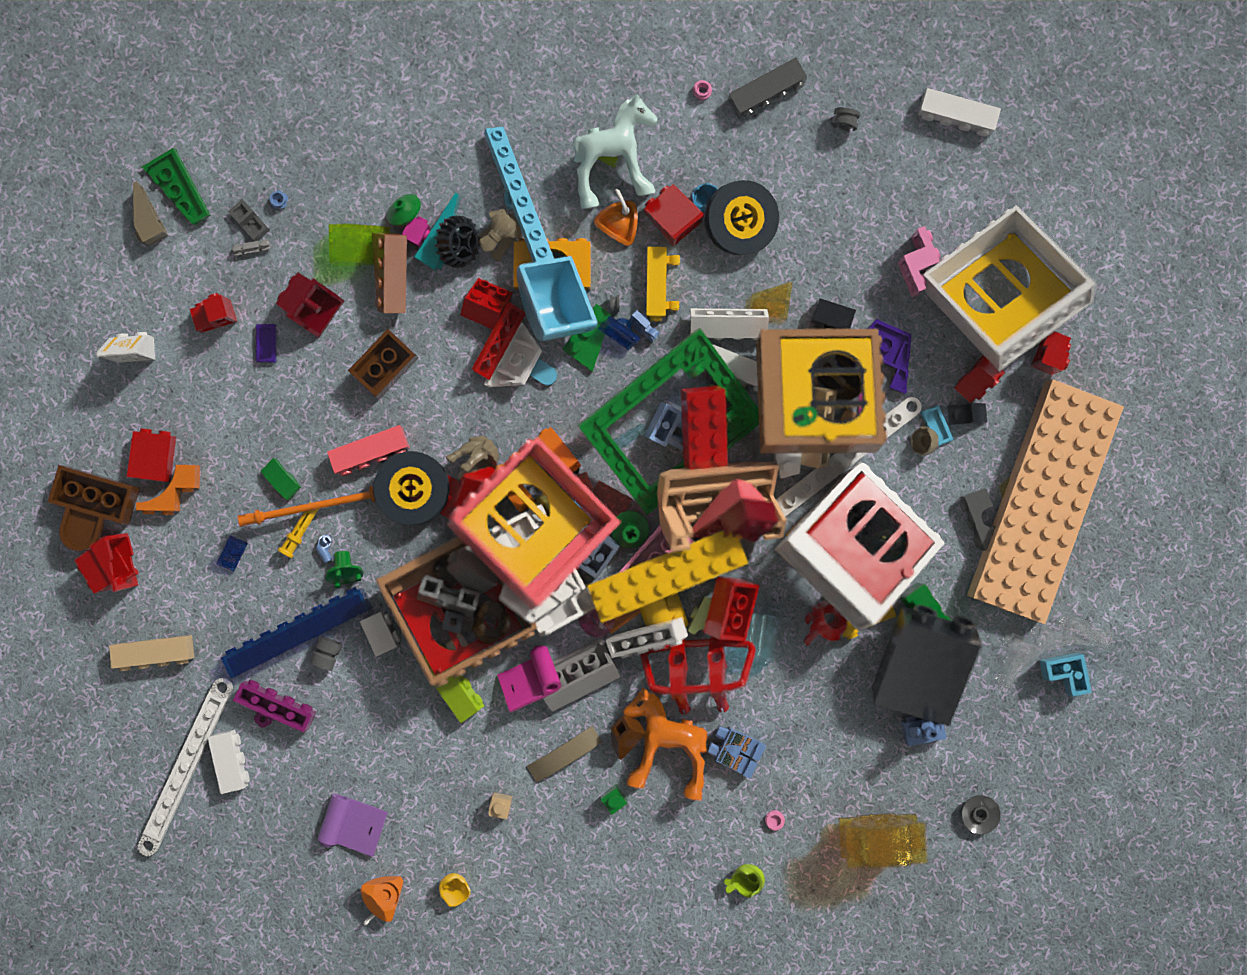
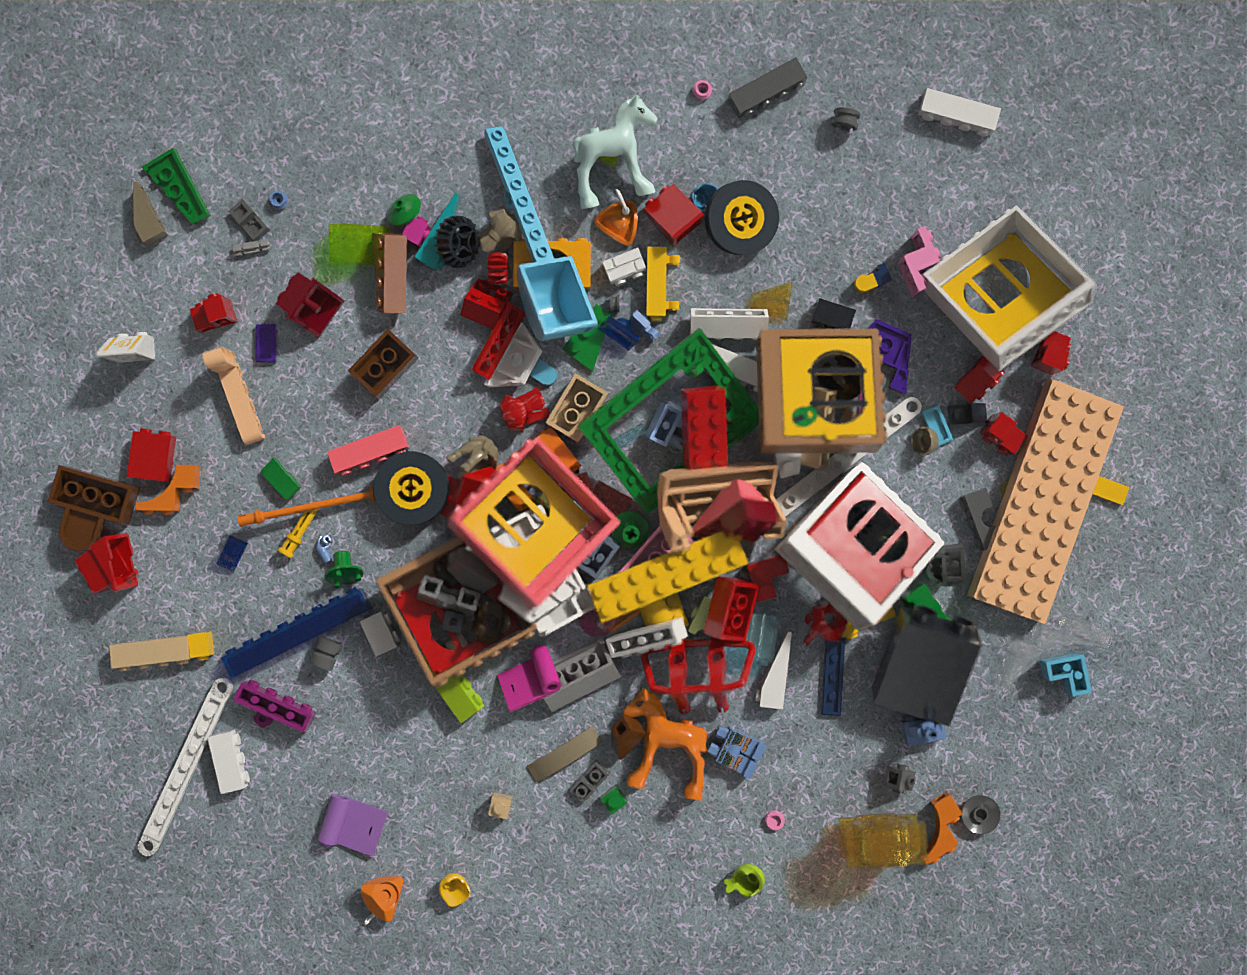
none -> yellow brick [187,631,214,661]
none -> light nougat beam [202,347,265,446]
none -> red gear [487,252,509,285]
none -> red piece [499,387,550,433]
none -> tan brick [546,373,609,444]
none -> dark grey slope [569,759,611,804]
none -> white brick [602,248,646,287]
none -> red brick [746,555,790,602]
none -> white slope [755,631,792,709]
none -> dark blue tile [821,638,845,716]
none -> leg [853,262,892,294]
none -> dark grey brick [883,764,916,794]
none -> orange arch [919,791,962,865]
none -> flat silver slope [926,543,966,586]
none -> red brick [979,412,1028,456]
none -> yellow tile [1092,476,1130,505]

